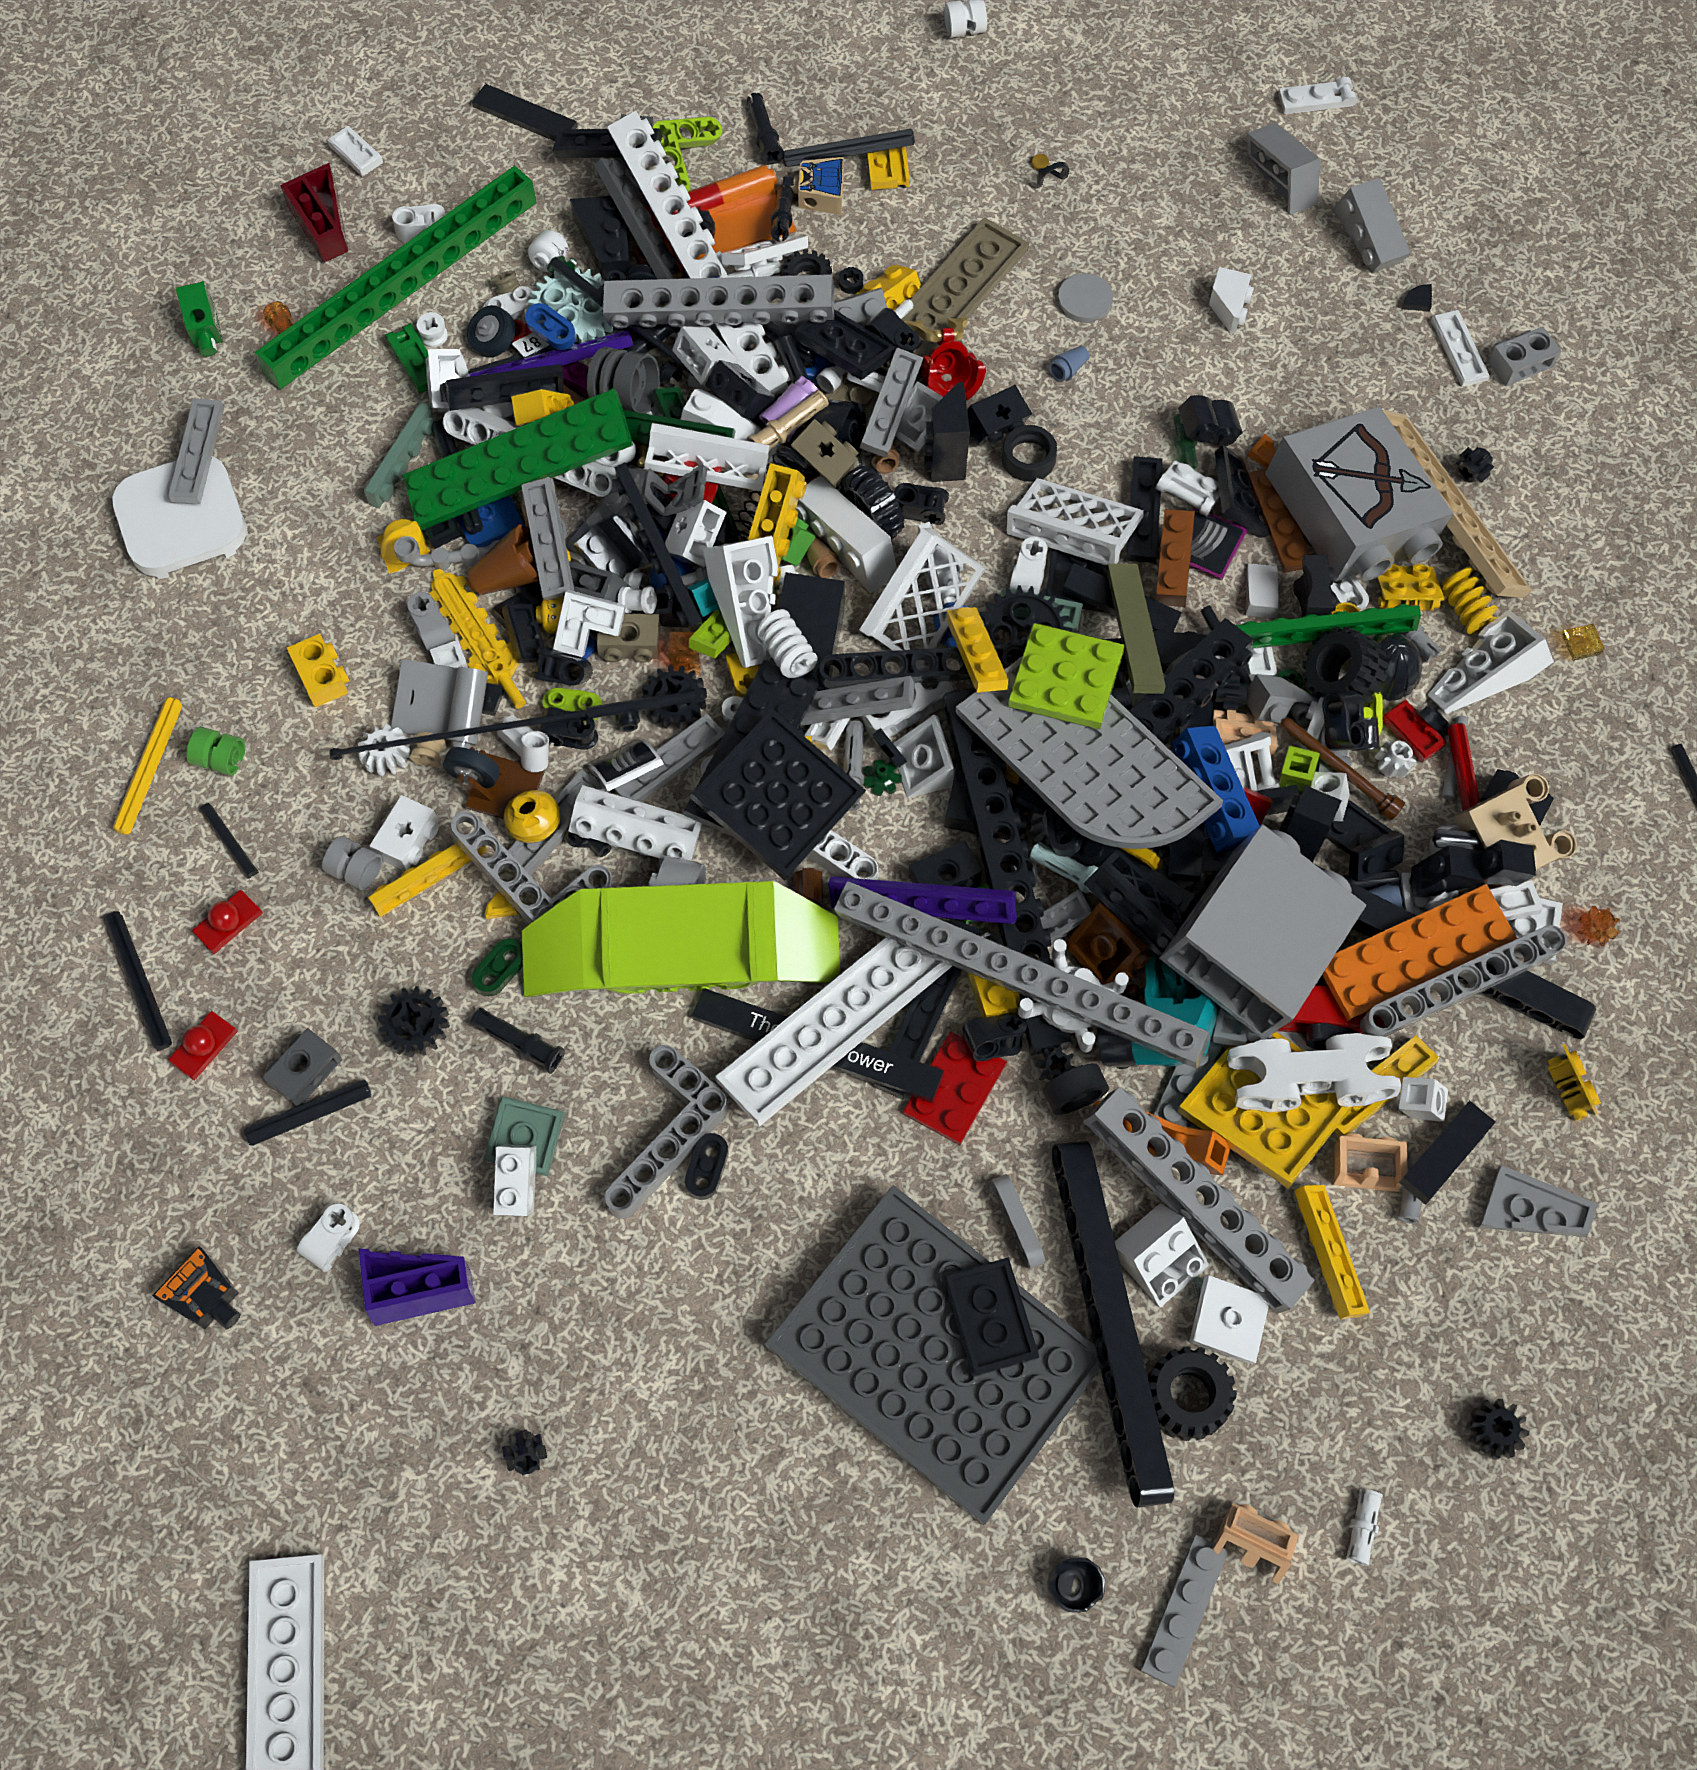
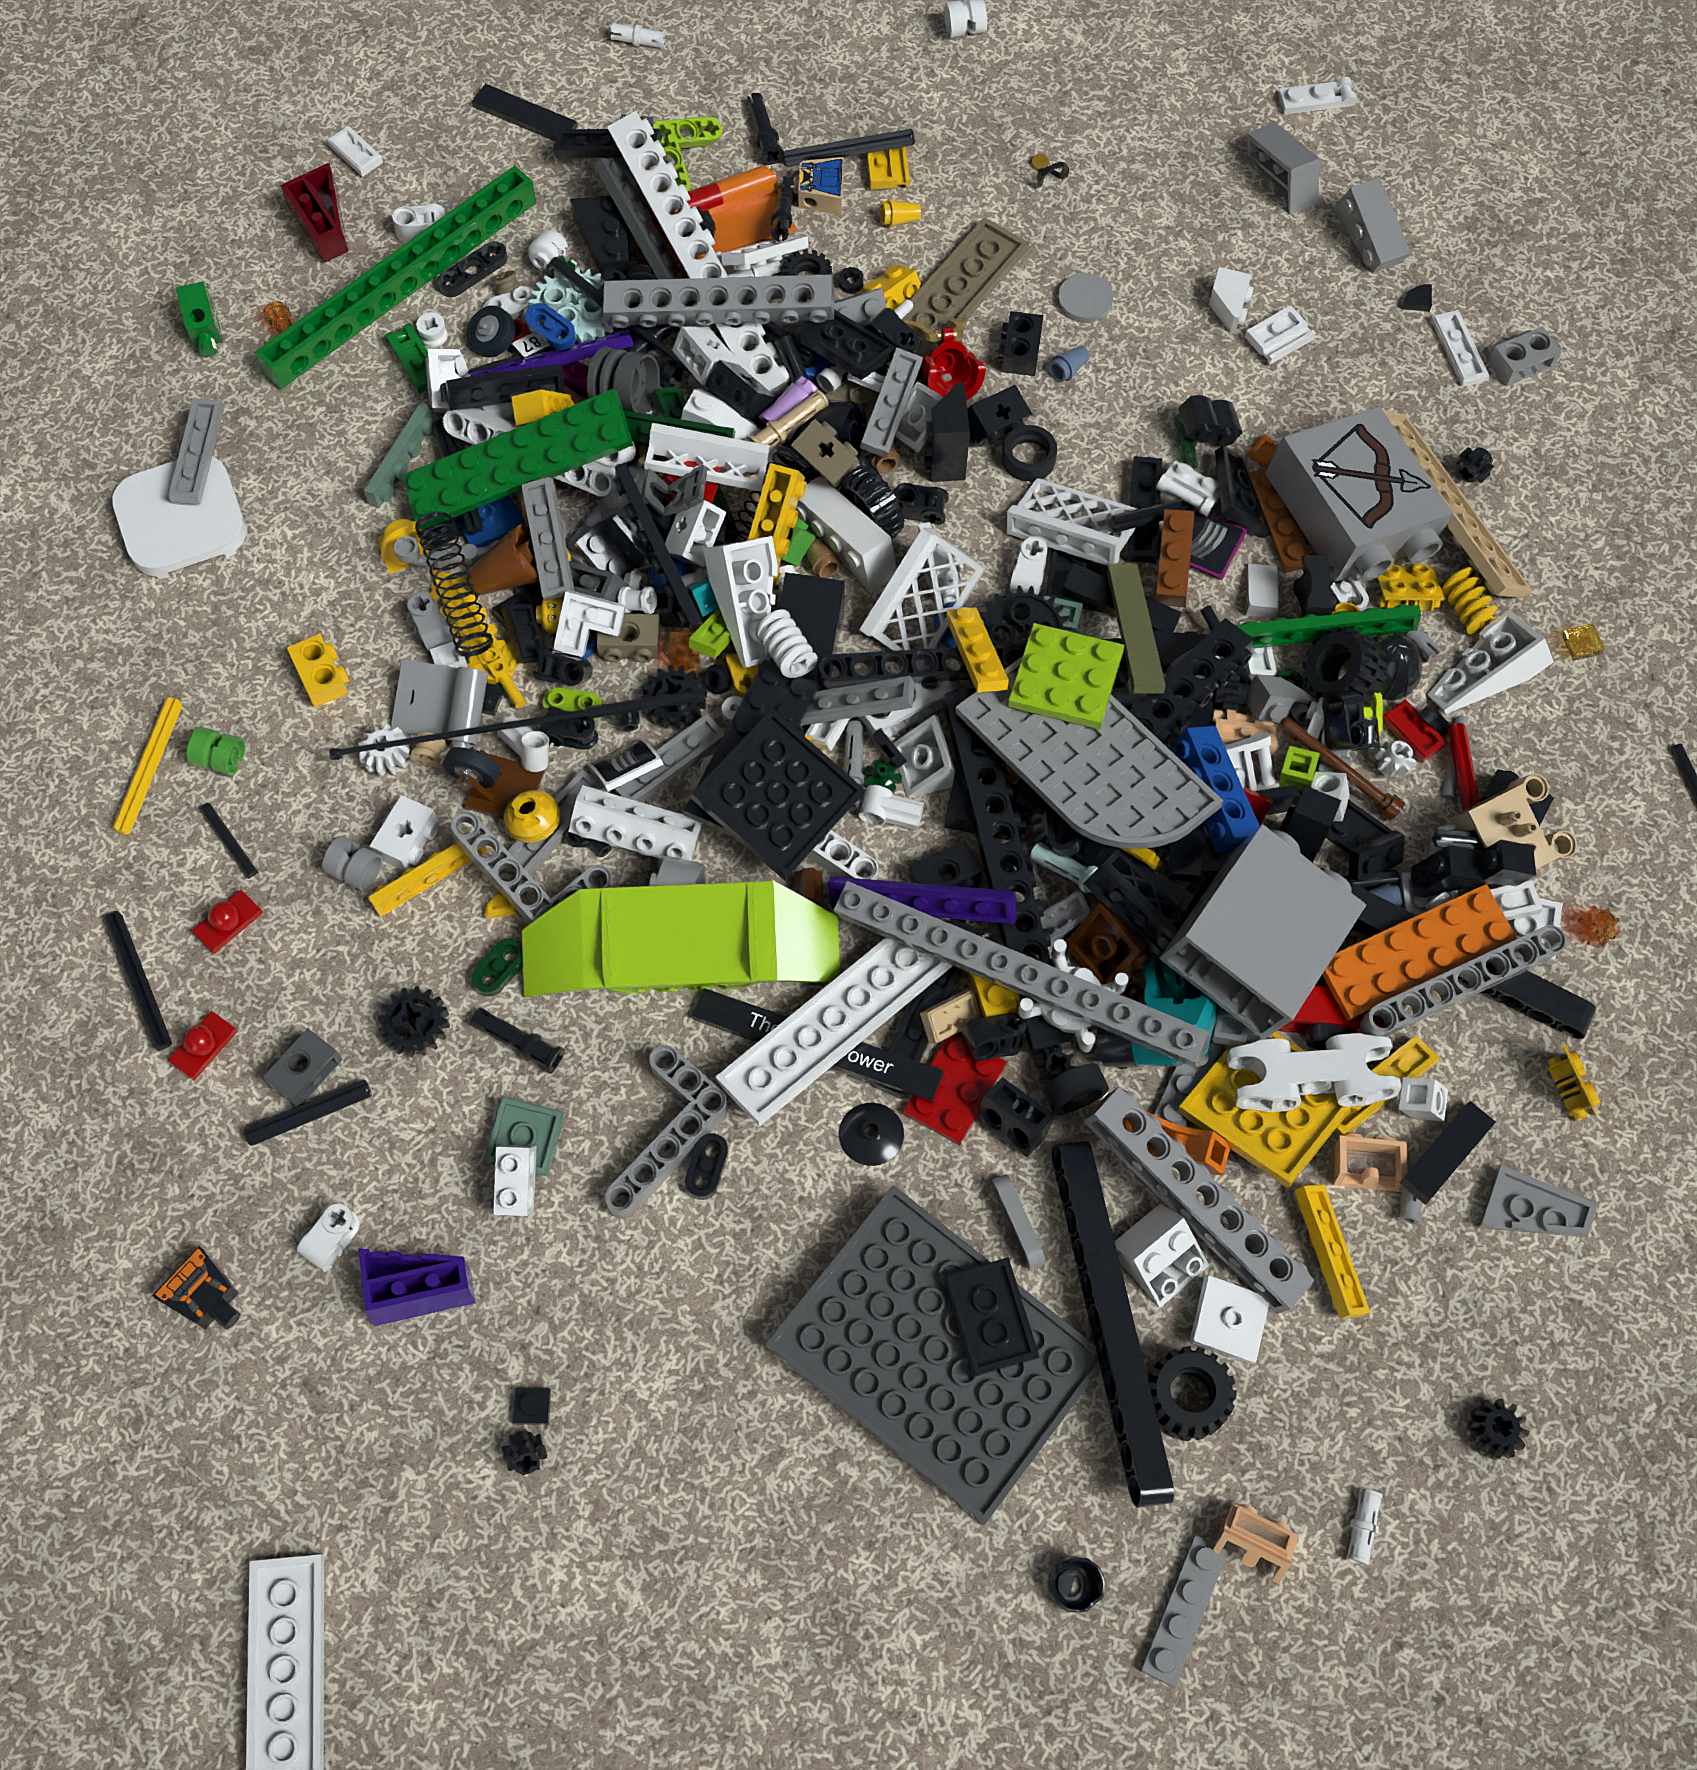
none -> black piece [415,512,493,657]
none -> black beam [437,241,508,297]
none -> black plate [513,1388,551,1425]
none -> white pin [611,22,665,49]
none -> black plate [702,664,731,694]
none -> black dish [839,1103,904,1166]
none -> white piece [858,785,924,830]
none -> yellow cone [879,199,921,228]
none -> tan plate [920,989,982,1043]
none -> black brick [975,1077,1056,1158]
none -> black brick [998,311,1044,376]
none -> black axle [1106,499,1193,533]
none -> white plate [1245,305,1316,365]

